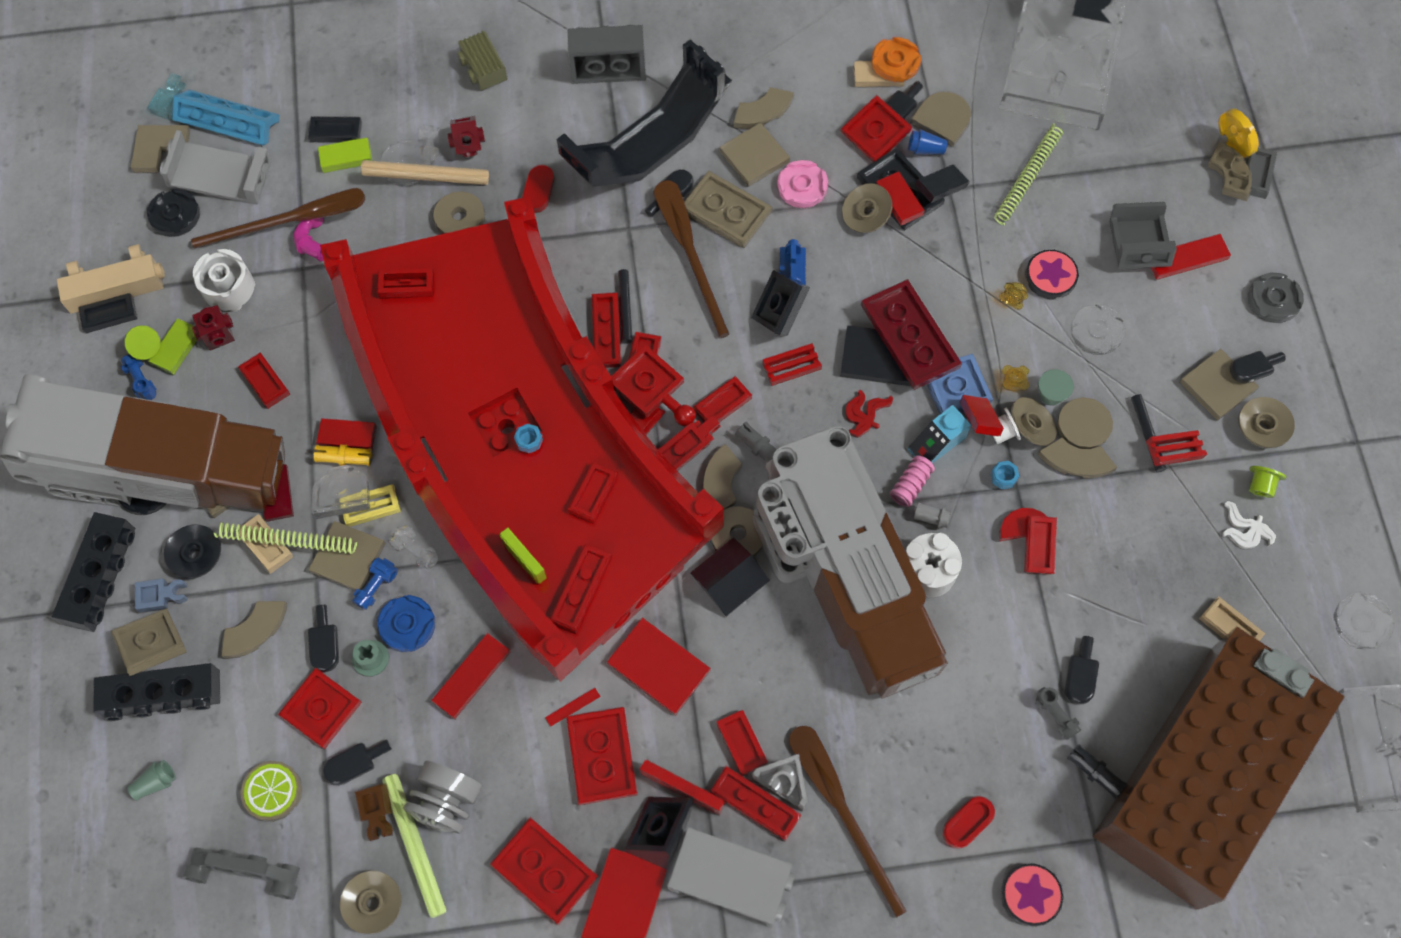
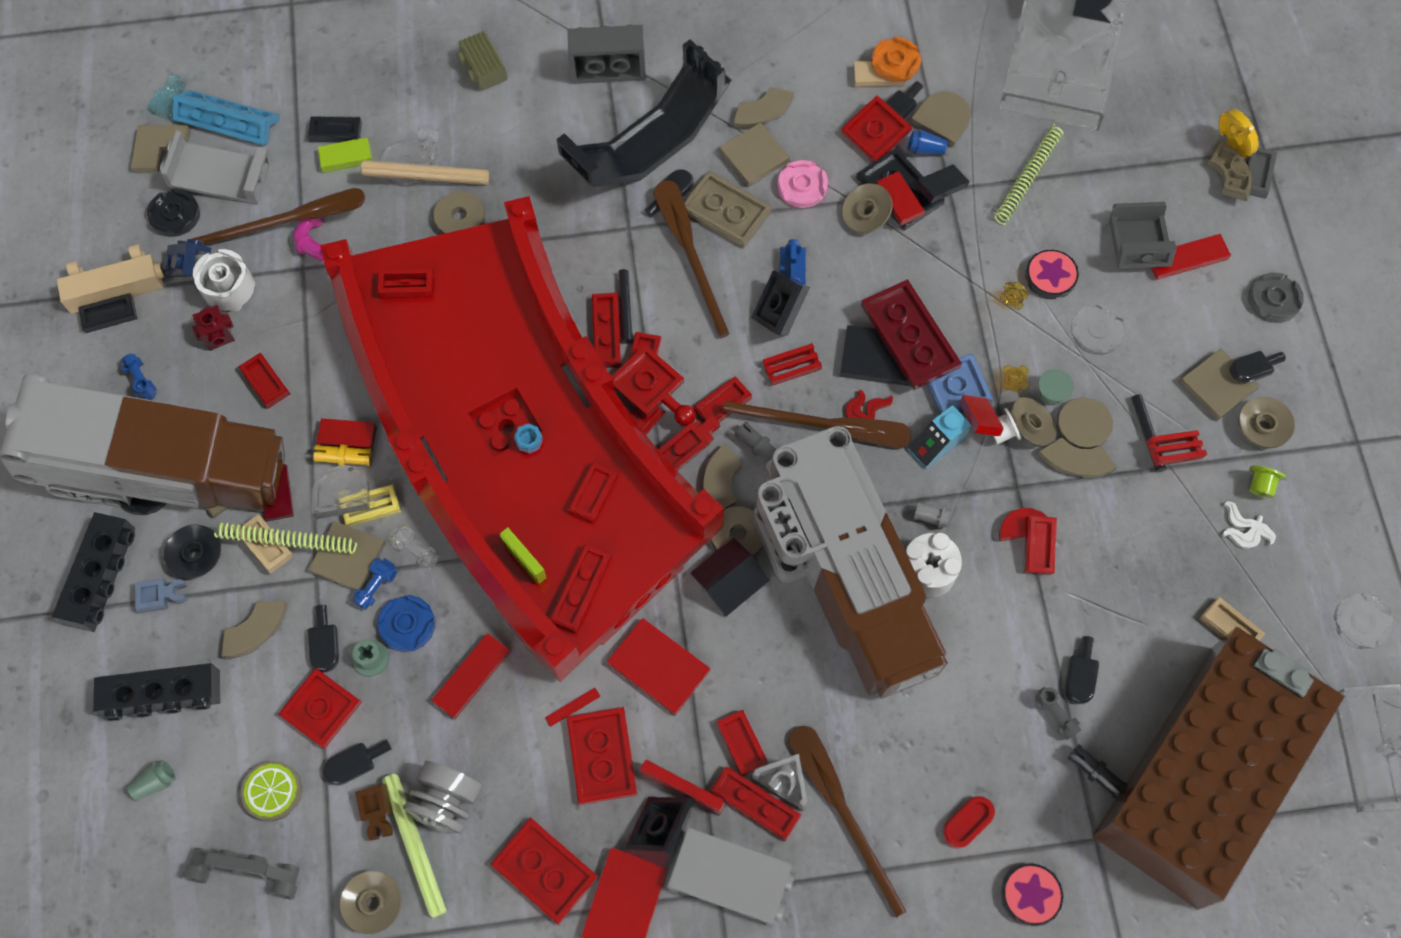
dark tan plate [111,608,187,676] -> none
lime piece [124,325,160,360] -> none
lime tile [149,318,197,375] -> none
dark red brick [447,116,485,157] -> none
red tile [522,165,555,213] -> none
bright pink piece [890,456,935,507] -> none
dark azure tile [991,461,1020,489] -> none
none -> dark blue bracket [162,239,211,278]
none -> reddish brown piece [723,401,911,449]

